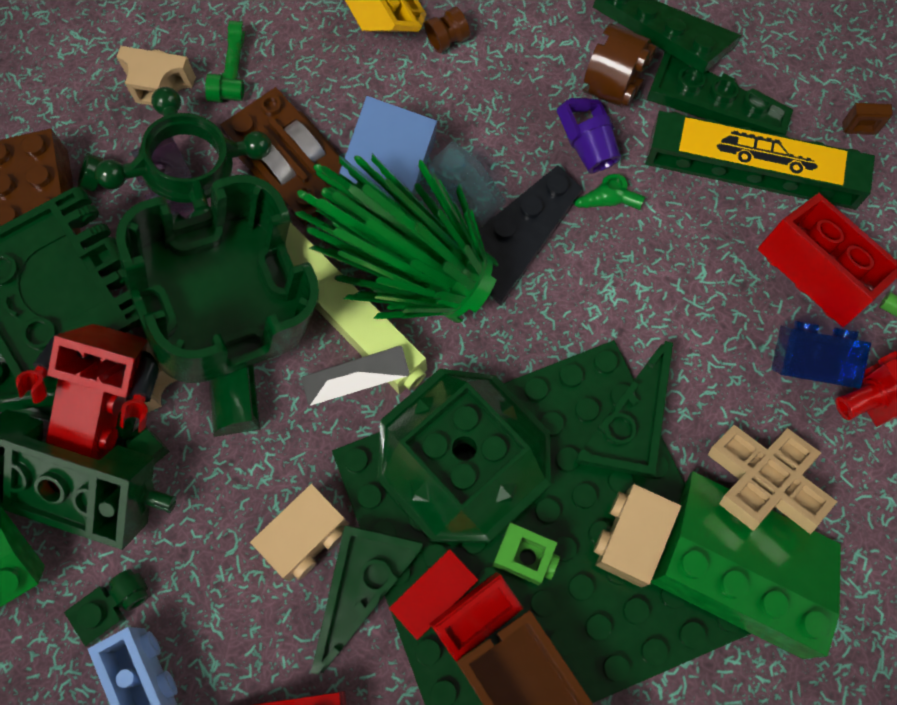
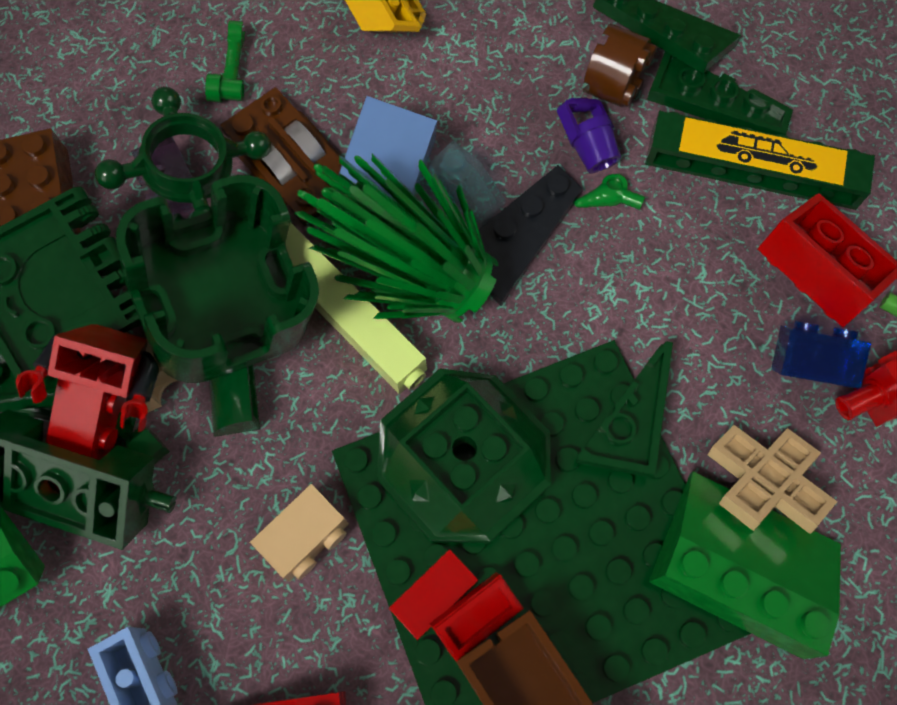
dark green plate [64,569,149,647] -> none
dark green tile [77,153,103,192] -> none
tan brick [117,46,196,105] -> none
dark grey sticker [301,346,409,406] -> none
dark green wing [311,525,424,675] -> none
reddish brown wheel [424,6,470,53] -> none
bright green brick [493,523,560,585] -> none
tan brick [593,484,681,588] -> none
reddish brown tile [842,103,893,135] -> none

